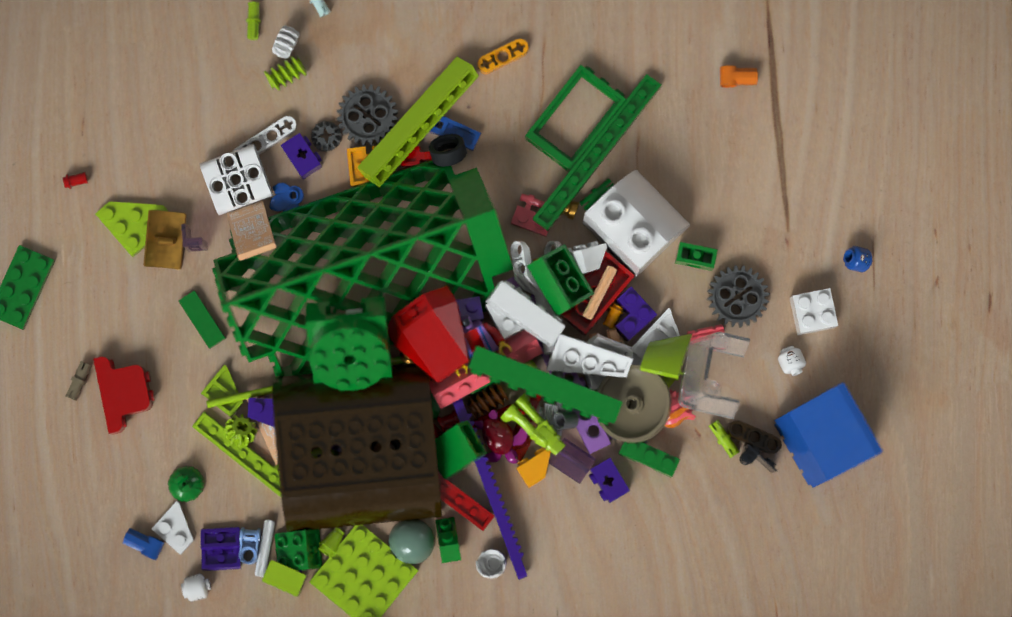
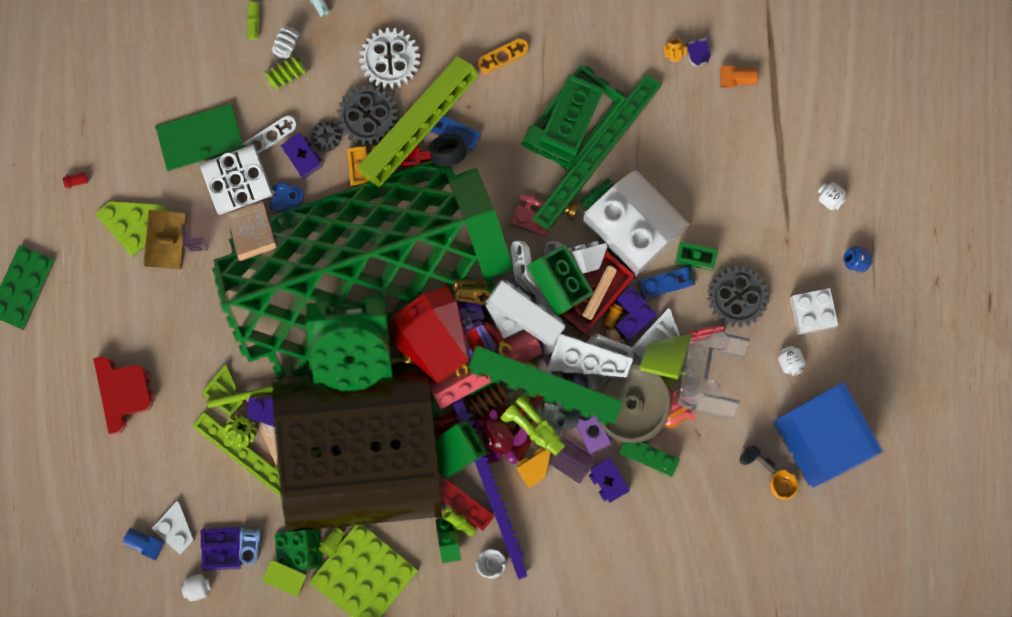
dark tan pin [65,361,92,401] -> none
green hair [168,466,204,502] -> none
green tile [179,291,226,349] -> none
white axle [255,520,275,577] -> none
sand green piece [388,519,435,565] -> none
lime pin [708,419,740,458] -> none
dark brown beam [727,420,782,454] -> none
none -> green container [155,103,244,172]
none -> white gear [359,28,421,89]
none -> lime pin [442,508,477,537]
none -> pearl gold piece [452,279,491,305]
none -> green beam [521,126,579,167]
none -> green plate [540,74,604,156]
none -> blue plate [638,267,695,299]
none -> light orange gear [664,38,687,62]
none -> dark purple piece [686,38,711,67]
none -> light orange hair [769,469,799,500]
none -> white head [818,182,847,210]

